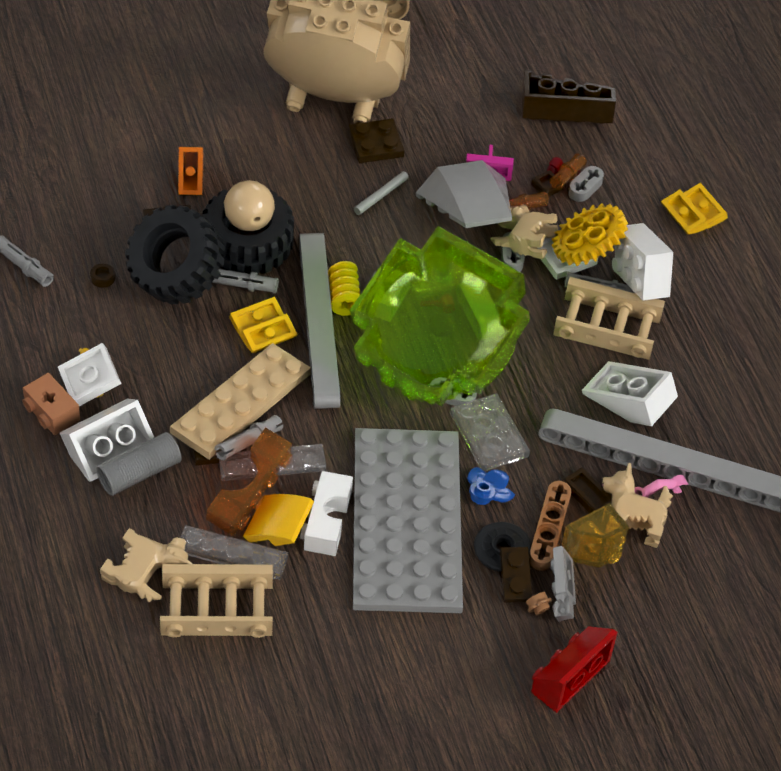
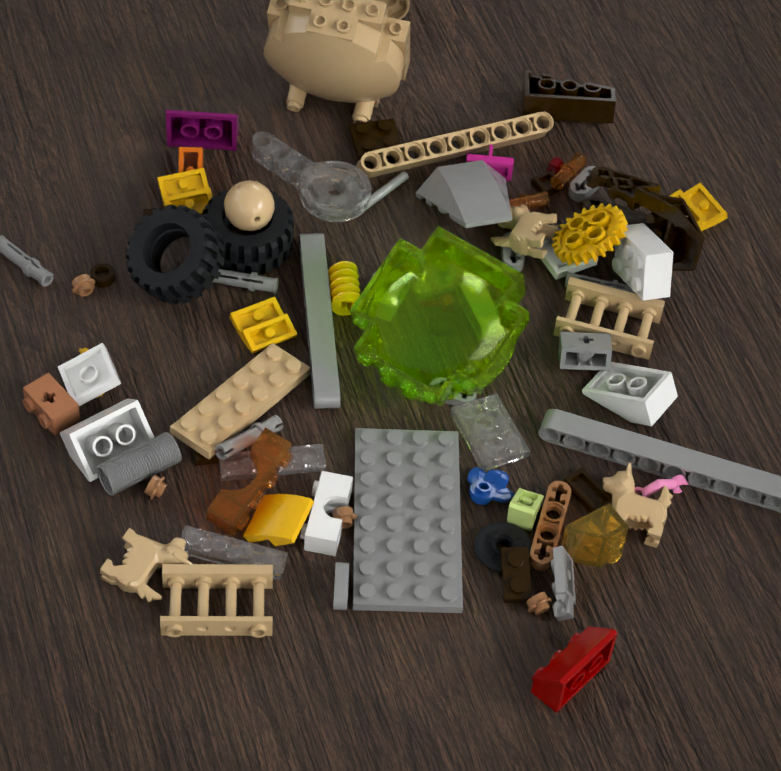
none -> medium nougat plate [72,274,95,297]
none -> medium nougat plate [144,475,167,500]
none -> yellow slope [157,168,213,214]
none -> magenta slope [166,110,239,151]
none -> clear beam [252,131,372,222]
none -> medium nougat plate [332,506,357,529]
none -> light grey beam [333,562,349,610]
none -> tan beam [356,112,554,178]
none -> yellowish green slope [507,488,544,531]
none -> light grey brick [558,332,612,371]
none -> dark brown connector [579,167,705,271]

